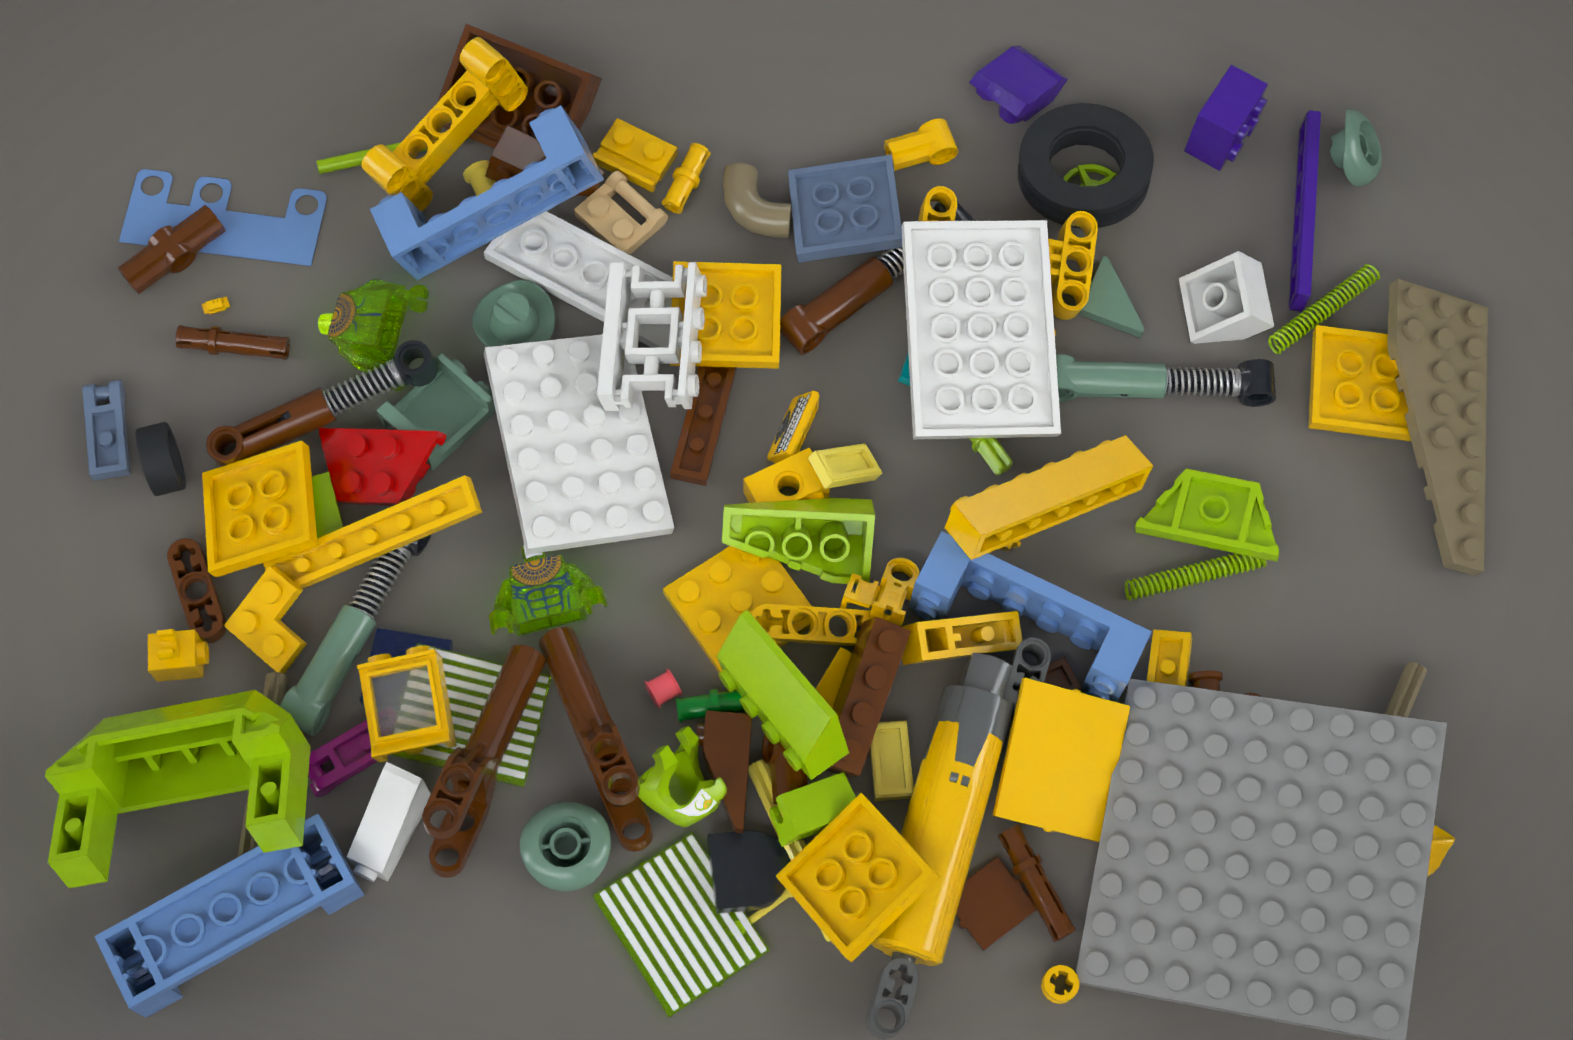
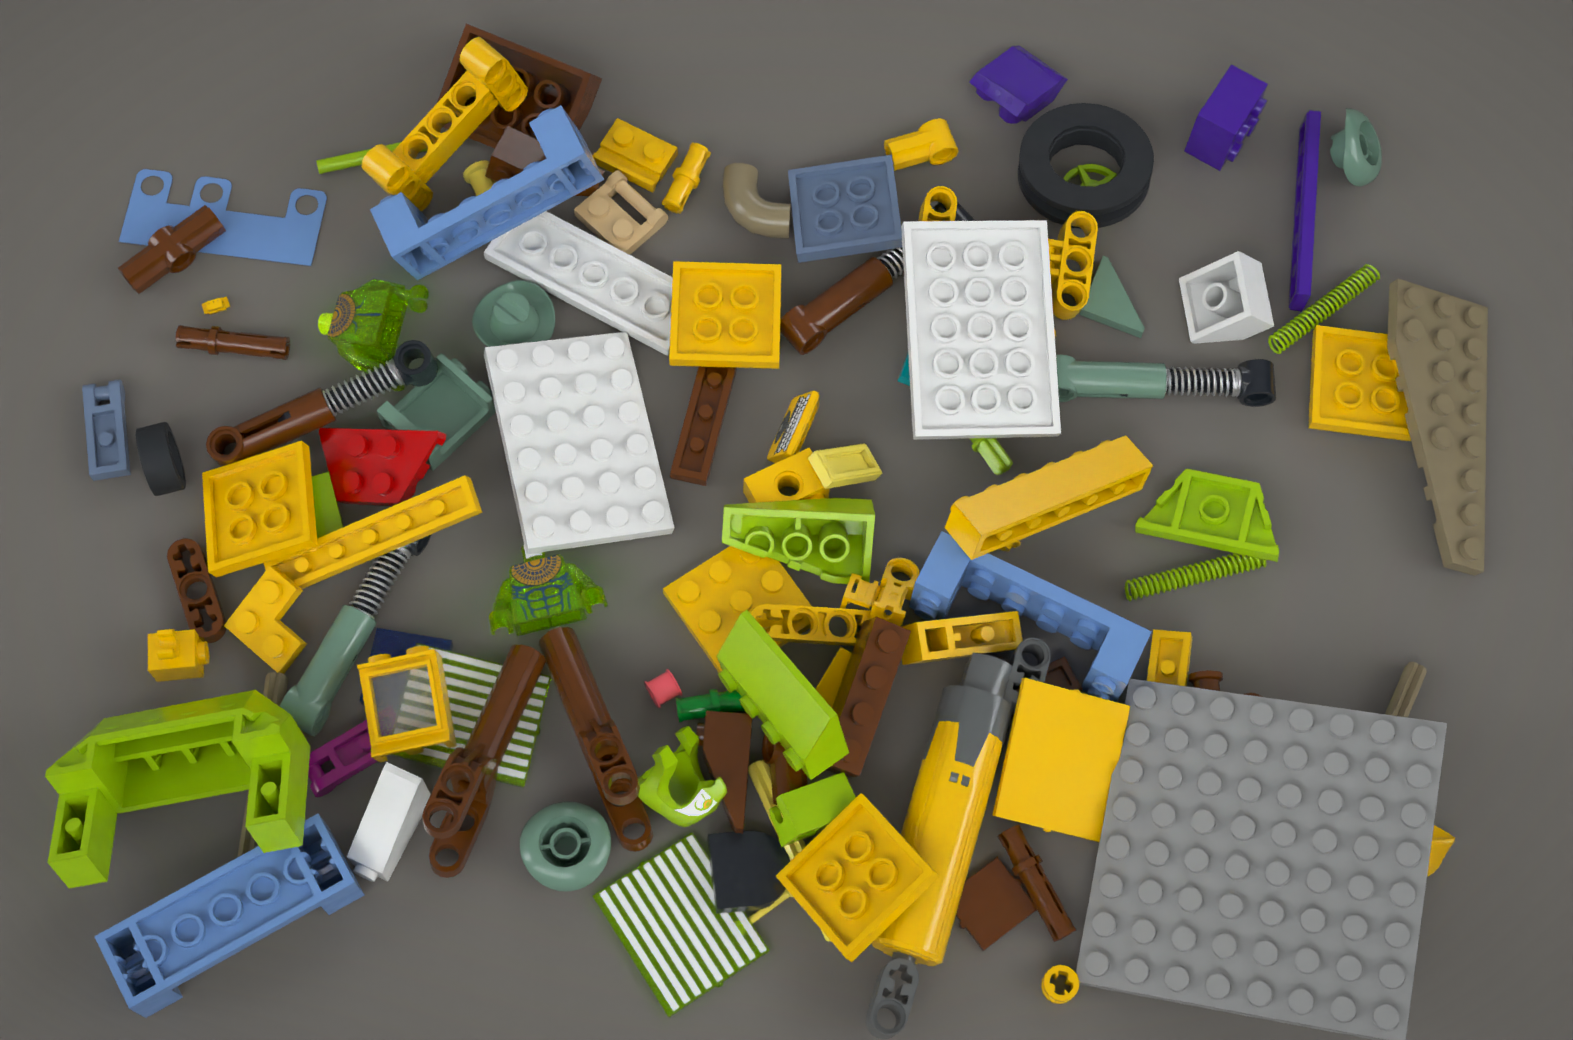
white fence [597,262,707,411] -> none
light yellow tile [870,720,914,801] -> none

